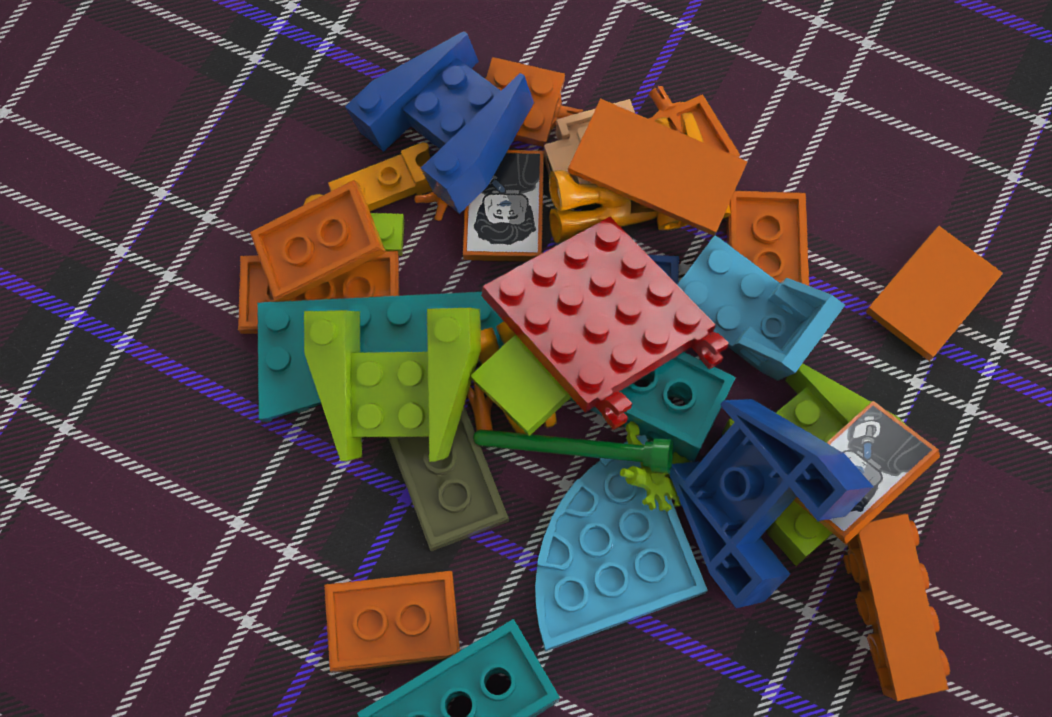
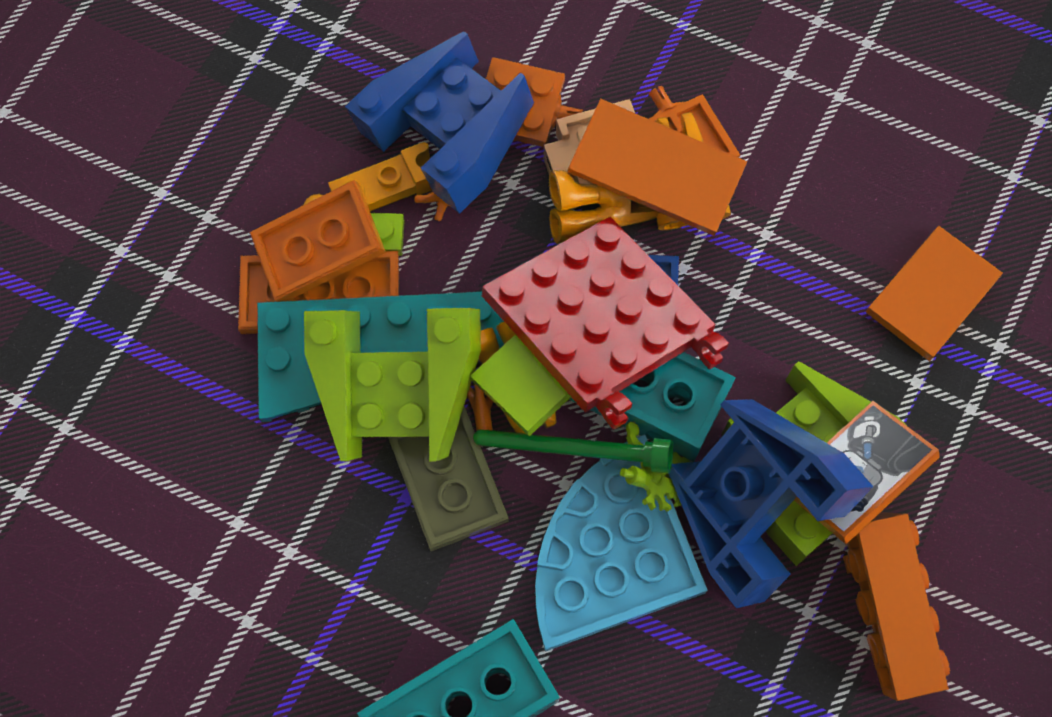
orange tile [324,571,460,673] -> none
tile [463,150,544,262] -> none
medium azure bracket [677,235,845,380] -> none
orange tile [727,191,809,286] -> none

